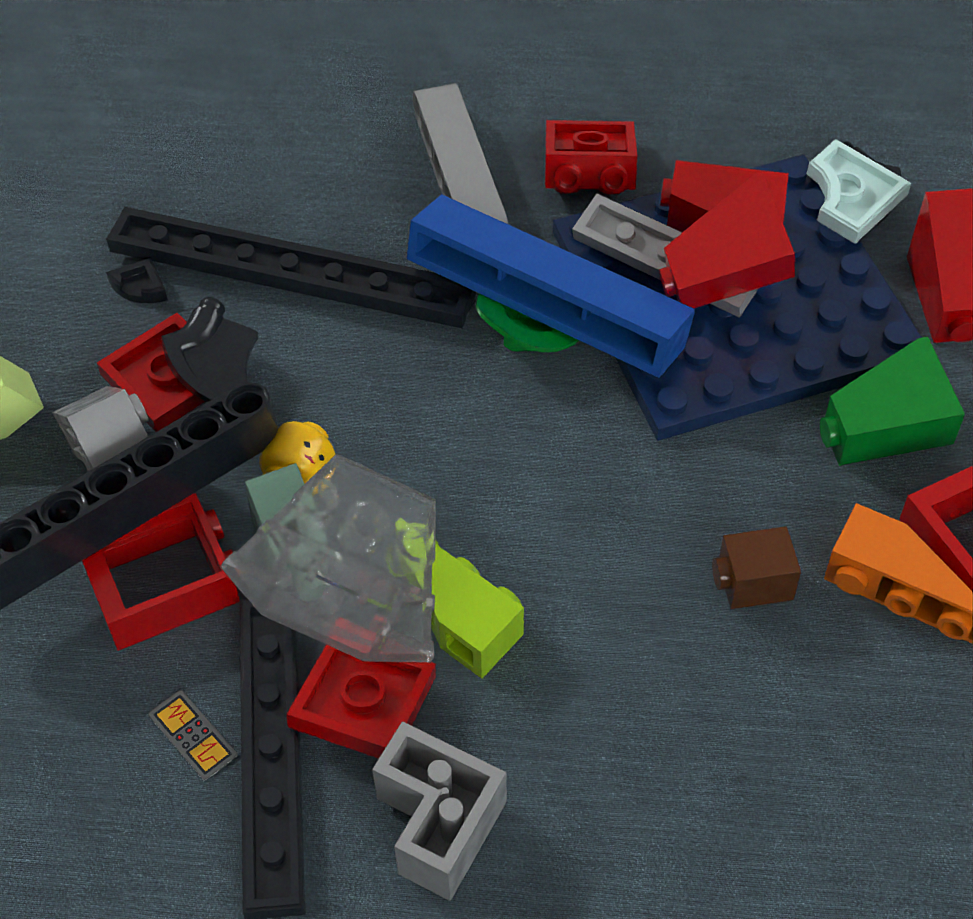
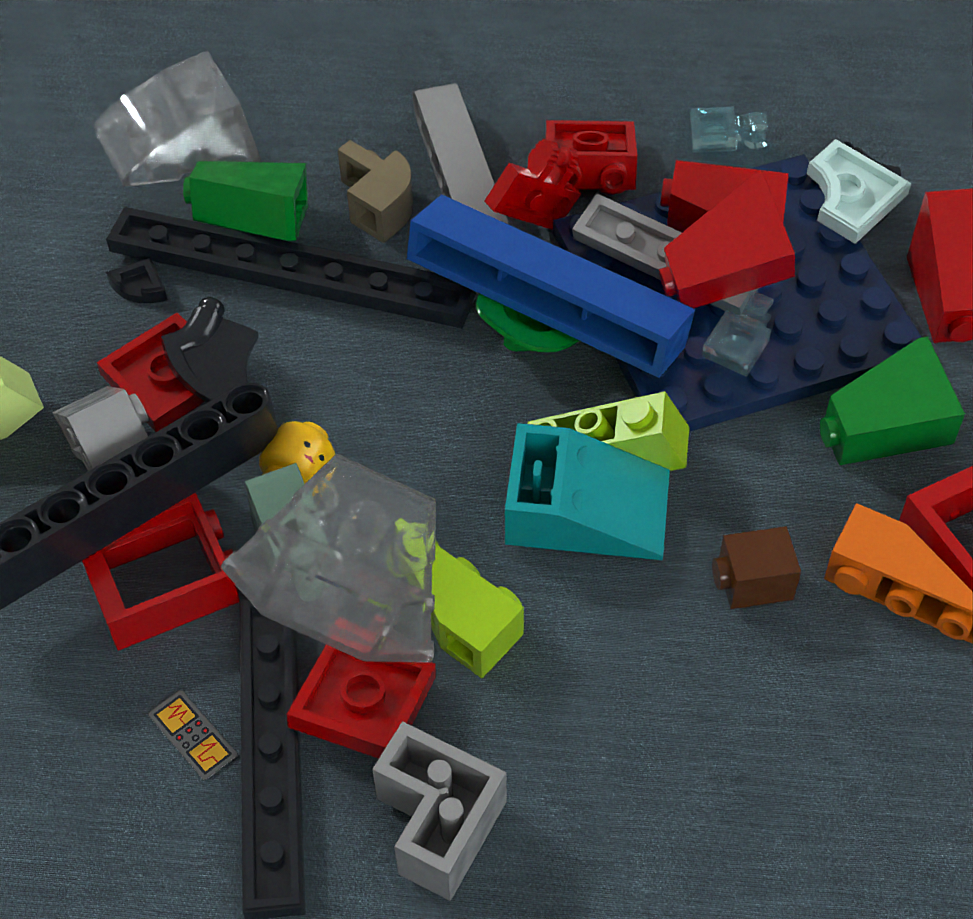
none -> clear wedge [93,51,262,187]
none -> green slope [183,161,308,241]
none -> dark tan brick [338,140,413,243]
none -> red hinge [484,138,581,230]
none -> teal slope [505,423,670,560]
none -> lime slope [527,391,689,471]
none -> clear light blue plate [689,106,768,152]
none -> clear light blue plate [702,292,773,377]

